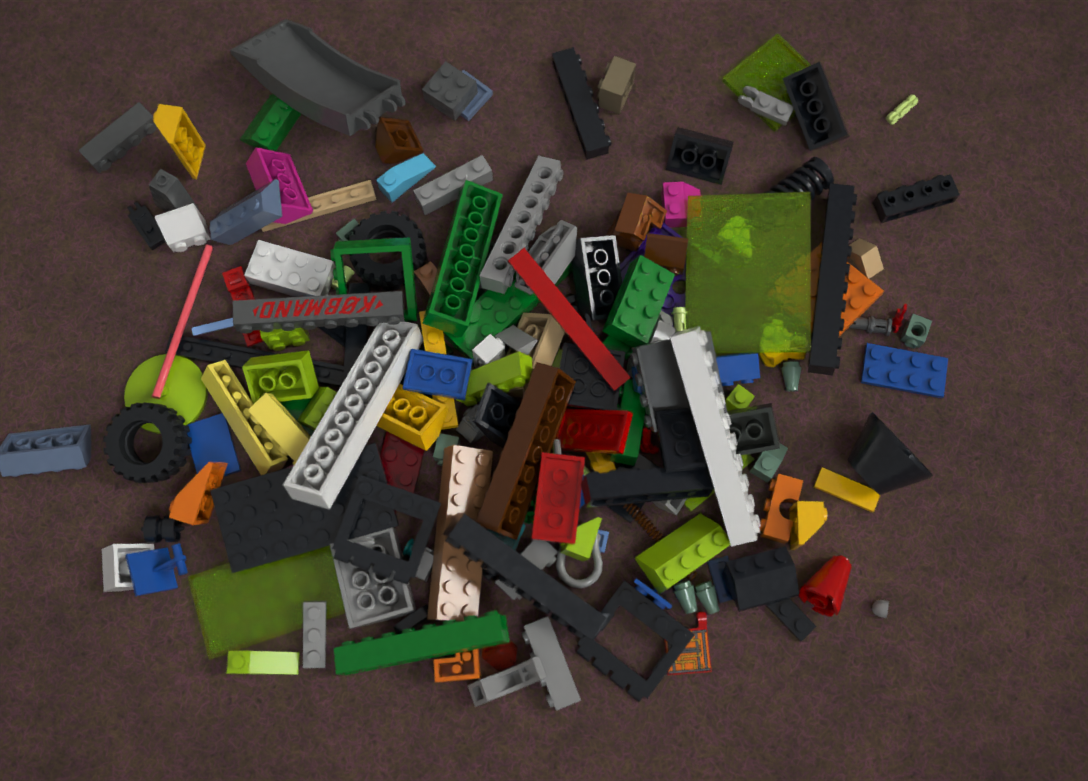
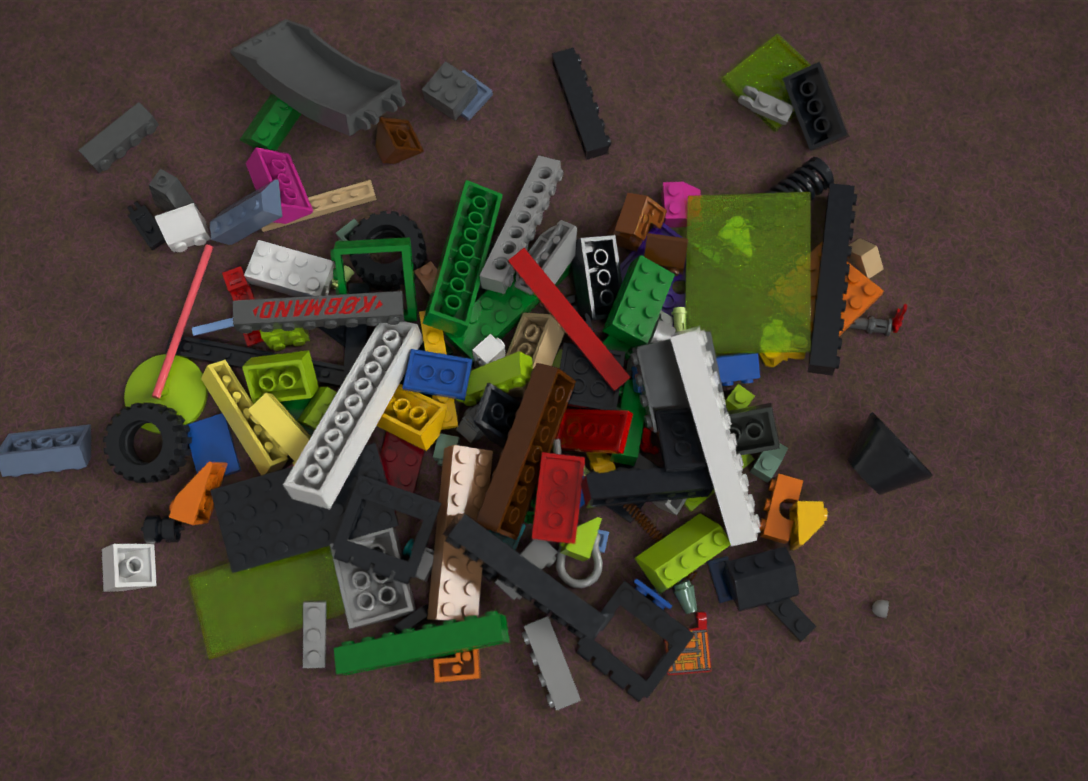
blue plate [125,544,188,597] -> none
yellow slope [153,104,206,179] -> none
lime slope [227,651,300,675] -> none
medium azure slope [376,153,436,202] -> none
light grey brick [413,155,493,215] -> none
light grey arch [468,656,547,707] -> none
clear red panel [482,641,517,671] -> none
light grey slope [495,325,538,355] -> none
dark tan brick [597,56,636,114] -> none
black slope [665,127,734,185] -> none
sand green cone [695,581,720,615] -> none
sand green cone [781,362,802,391] -> none
red cone [799,555,852,617] -> none
yellow tile [813,467,880,512] -> none
blue plate [860,343,948,398] -> none
black brick [873,174,960,223] -> none
yellowish green axle [886,95,918,125] -> none
sand green brick [900,314,932,348] -> none

